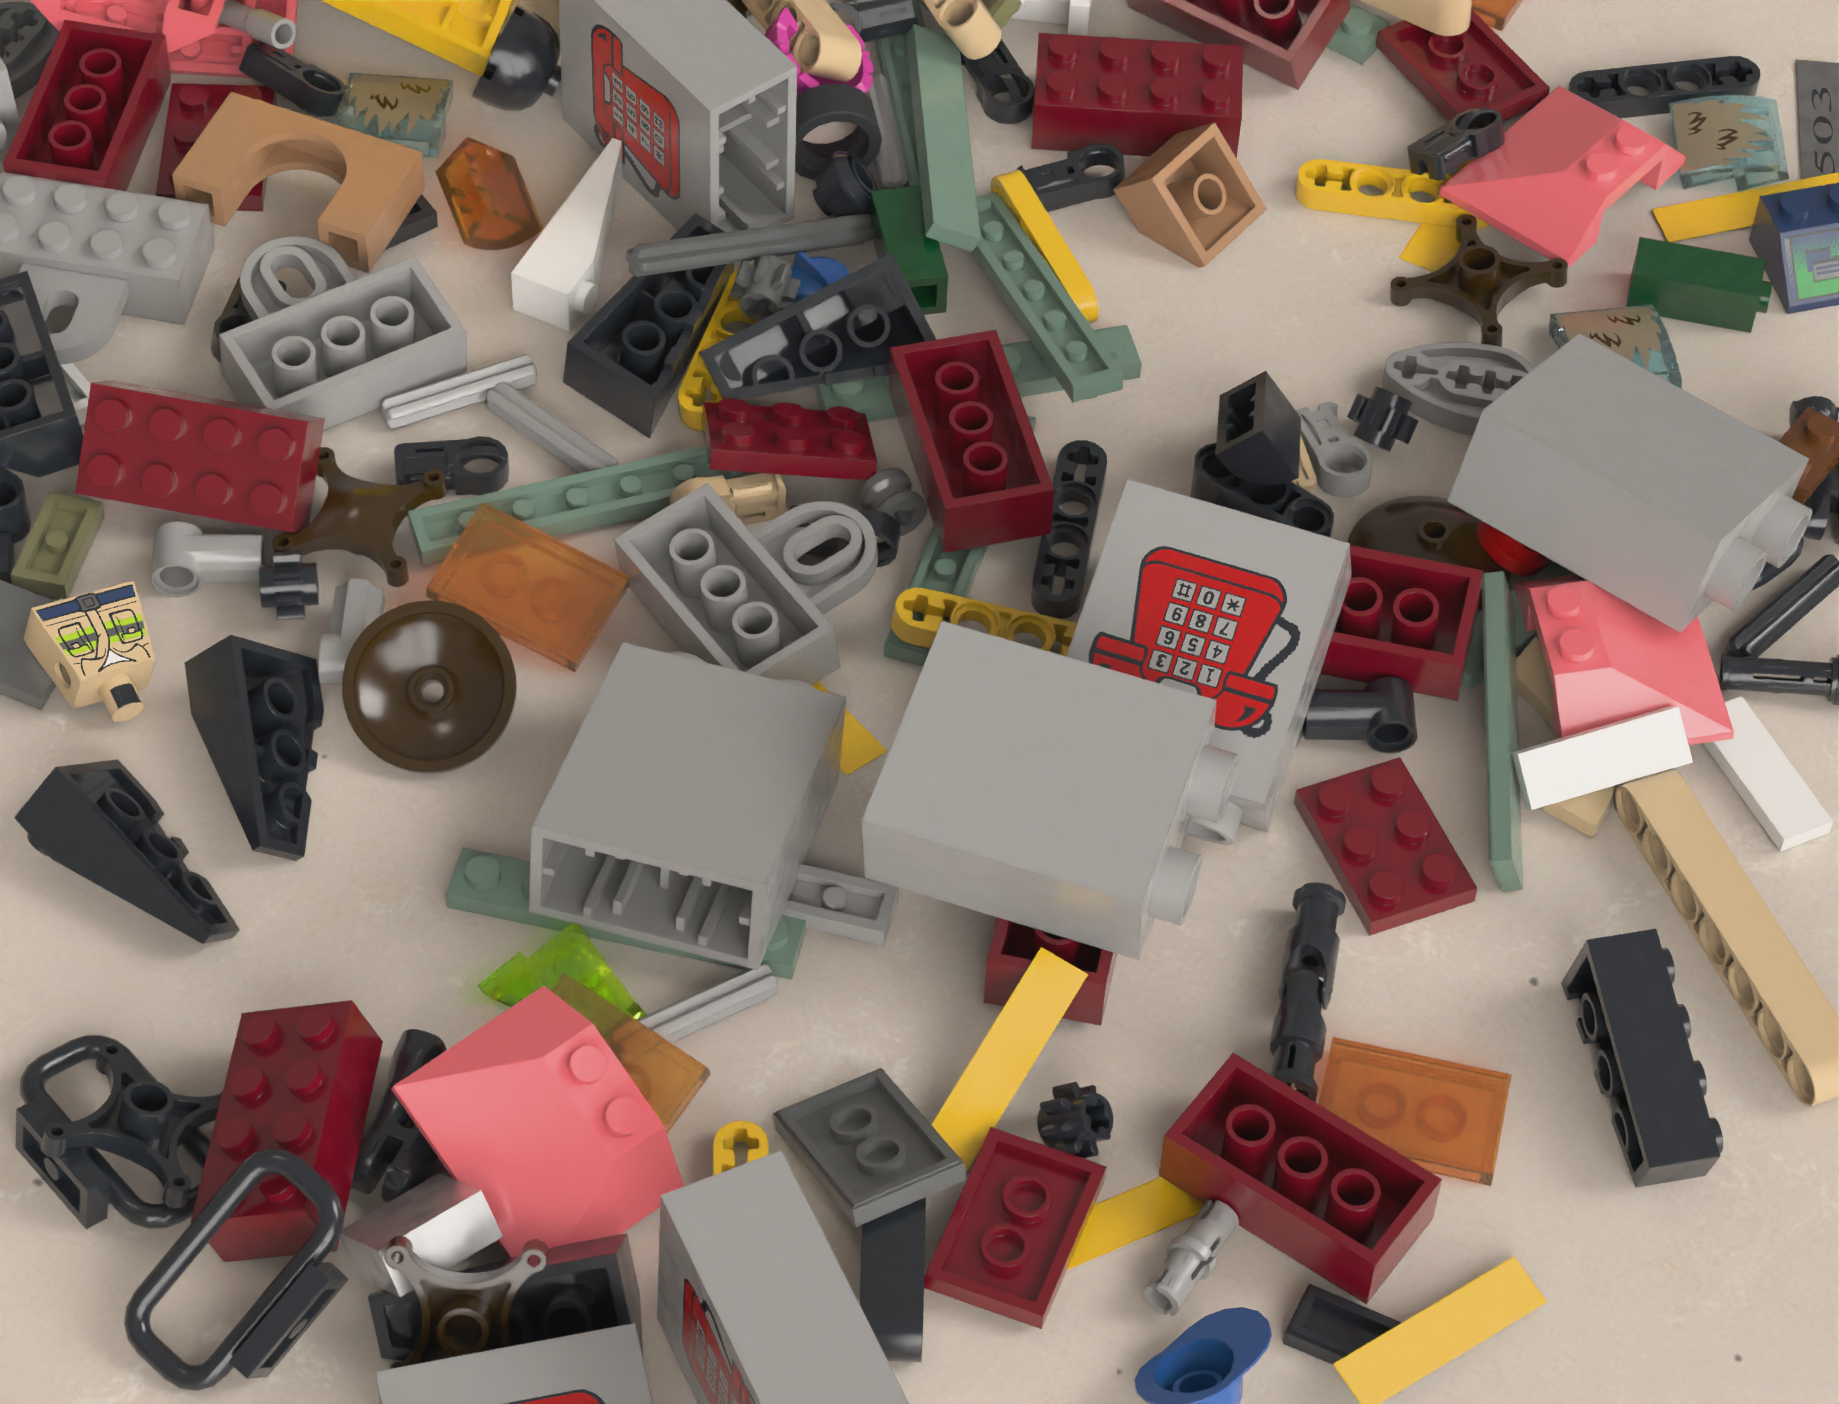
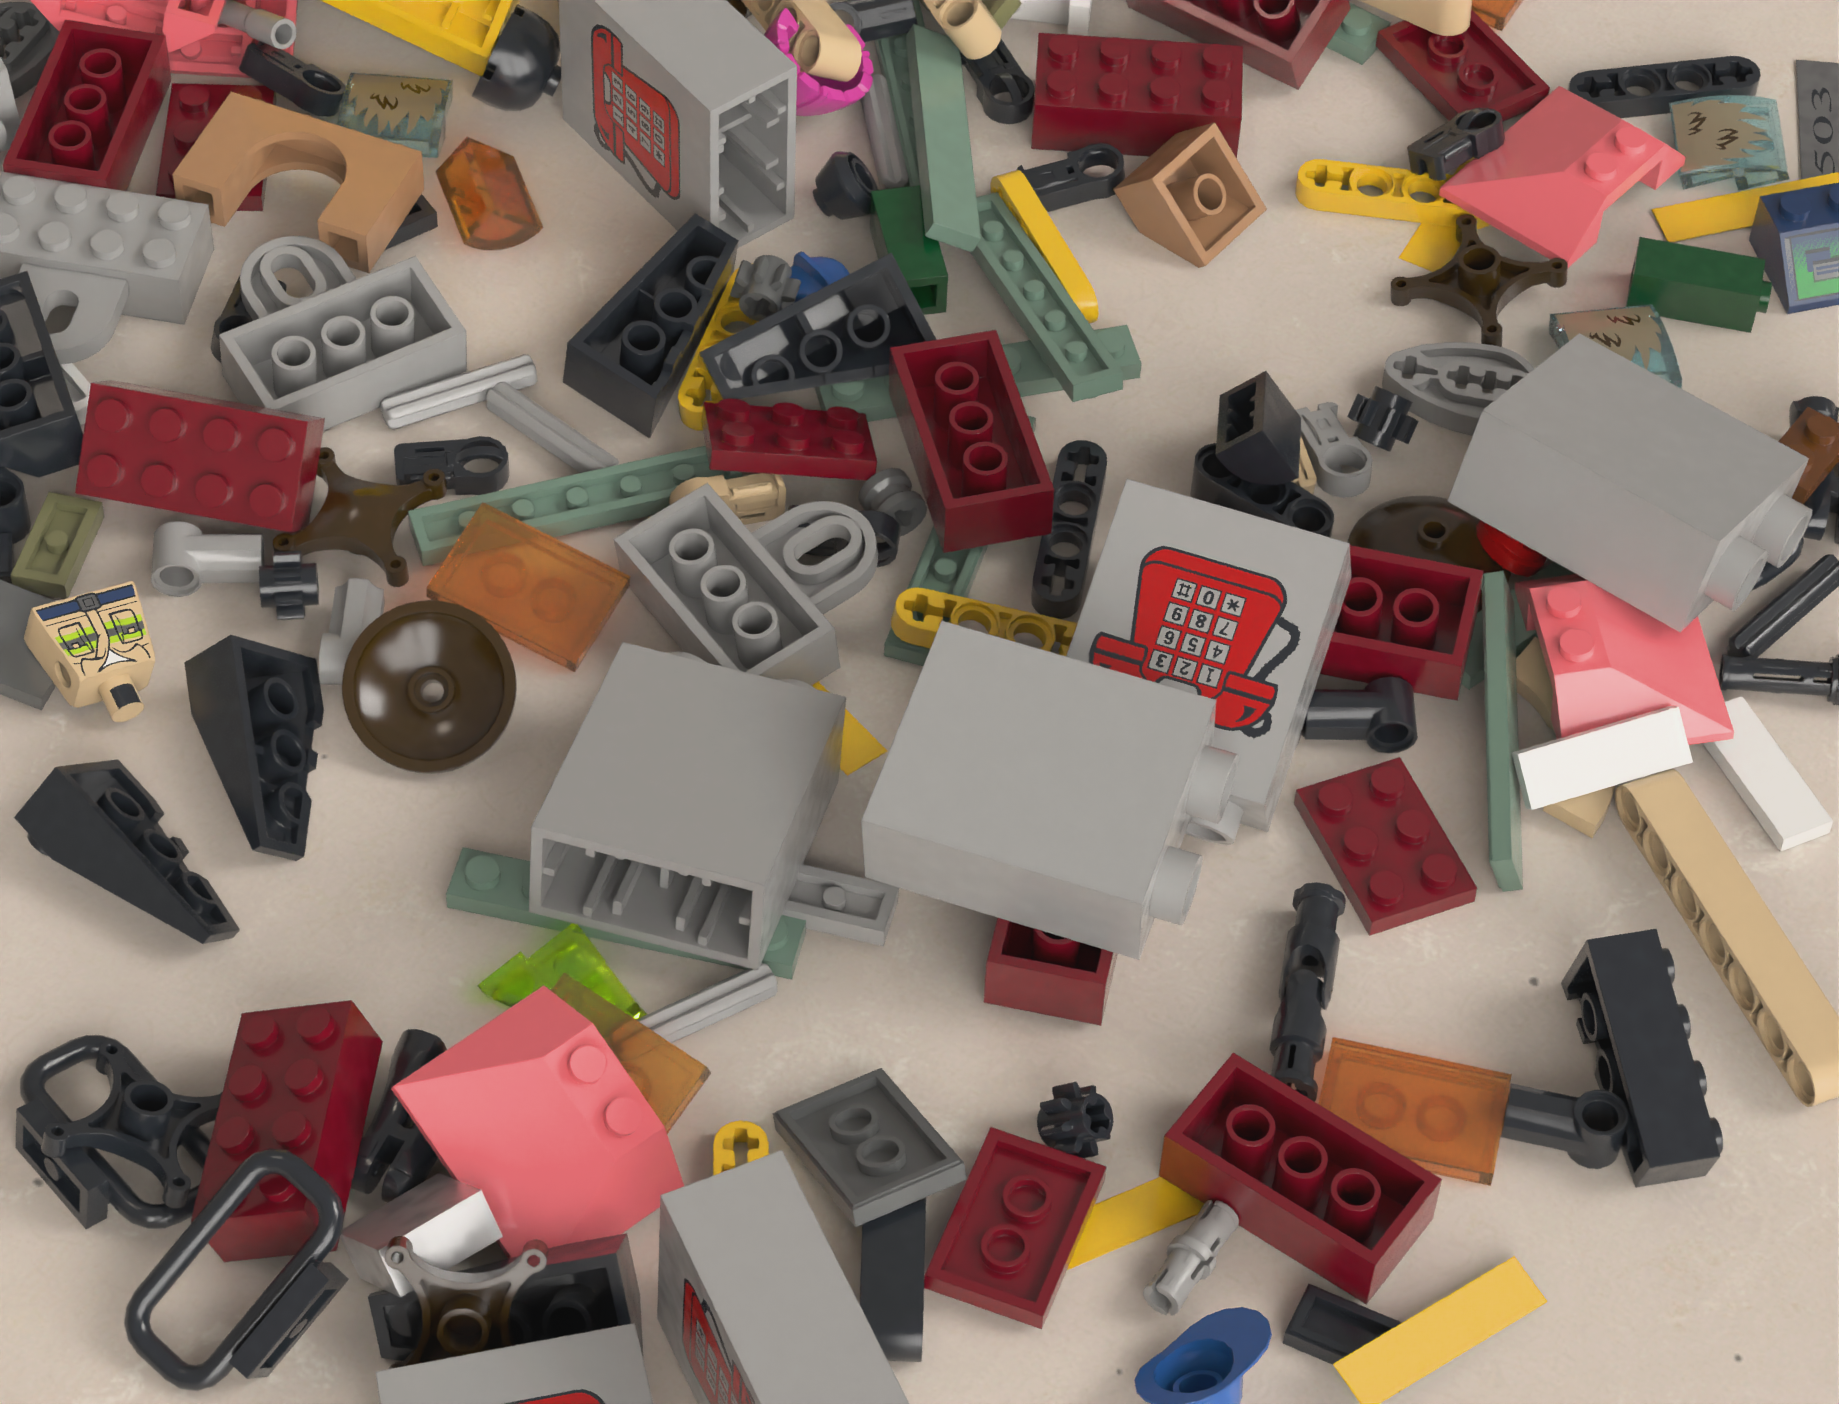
white slope [511,138,623,331] -> none
dark grey axle [625,214,875,277] -> none
black tyre [795,84,882,180] -> none
yellow sticker [931,947,1088,1173] -> none
none -> black piece [1501,1083,1629,1169]

